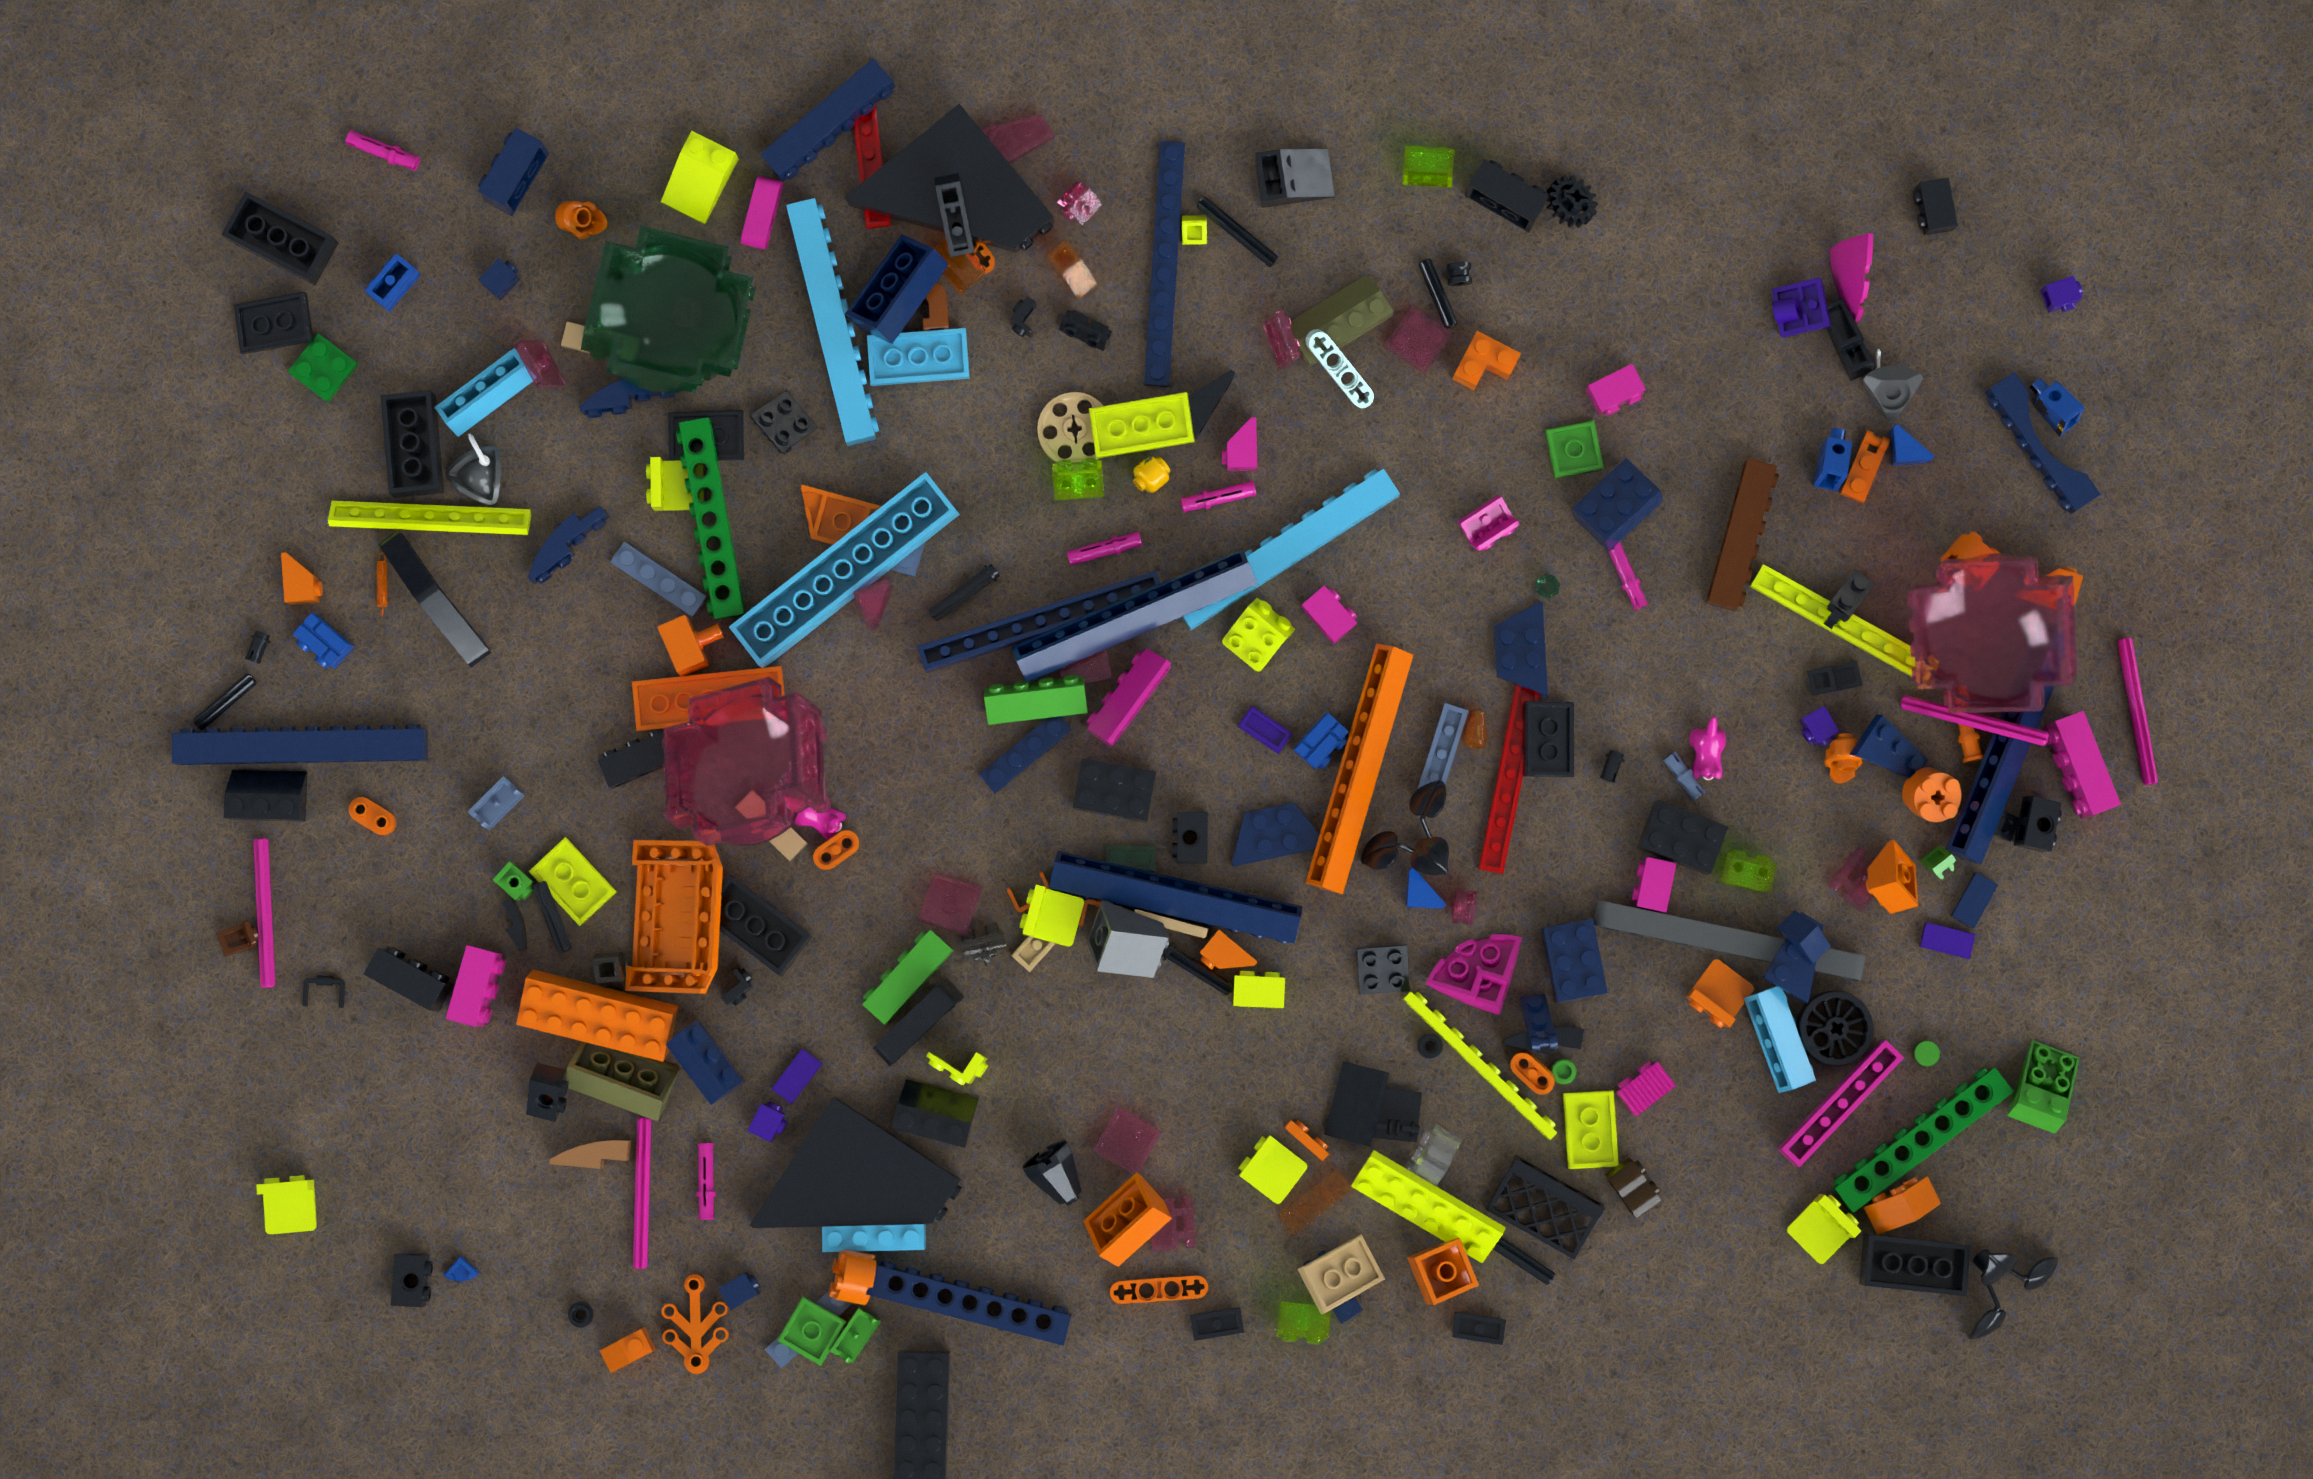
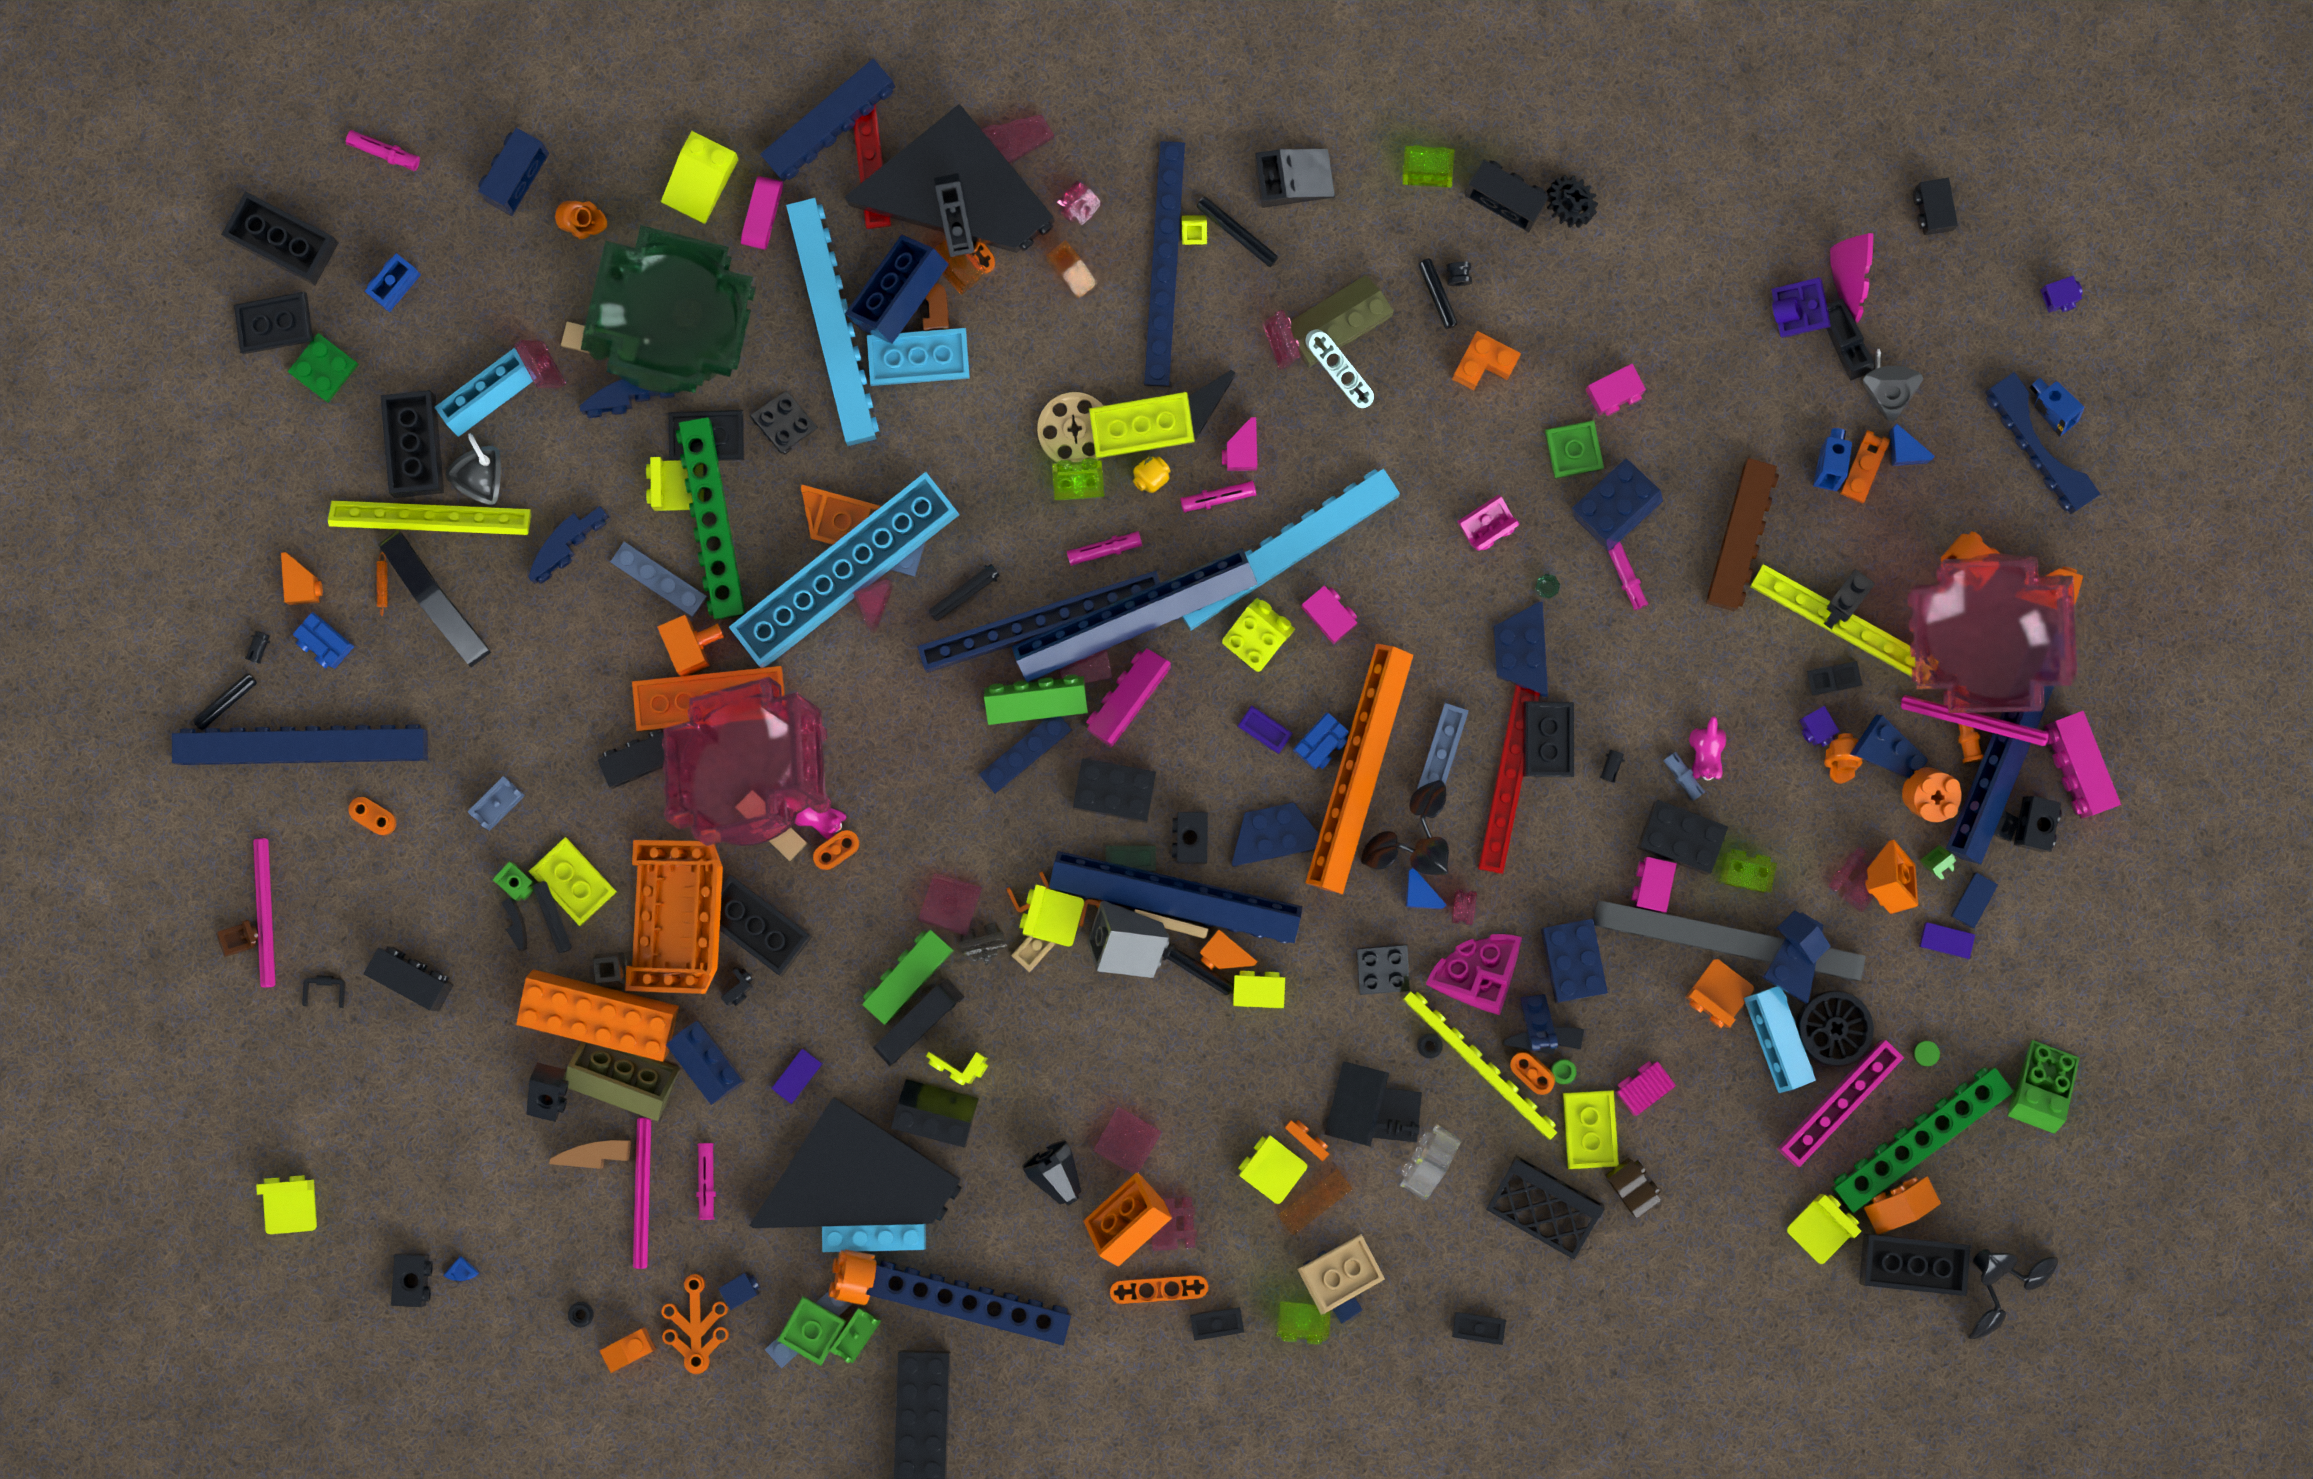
black slope [224,770,308,822] -> none
dark pink brick [446,945,506,1027] -> none
dark blue brick [478,258,520,301] -> none
dark purple brick [747,1101,787,1142] -> none
black bracket [1010,296,1037,338] -> none
black hinge [1059,310,1112,351] -> none
neon yellow plate [1351,1150,1506,1263] -> none
clear pink plate [1384,305,1453,375] -> none
orange slope [1407,1238,1479,1305] -> none
clear orange cone [1463,711,1488,749] -> none
black axle [1493,1237,1555,1285] -> none
dark pink axle [2117,638,2158,785] -> none

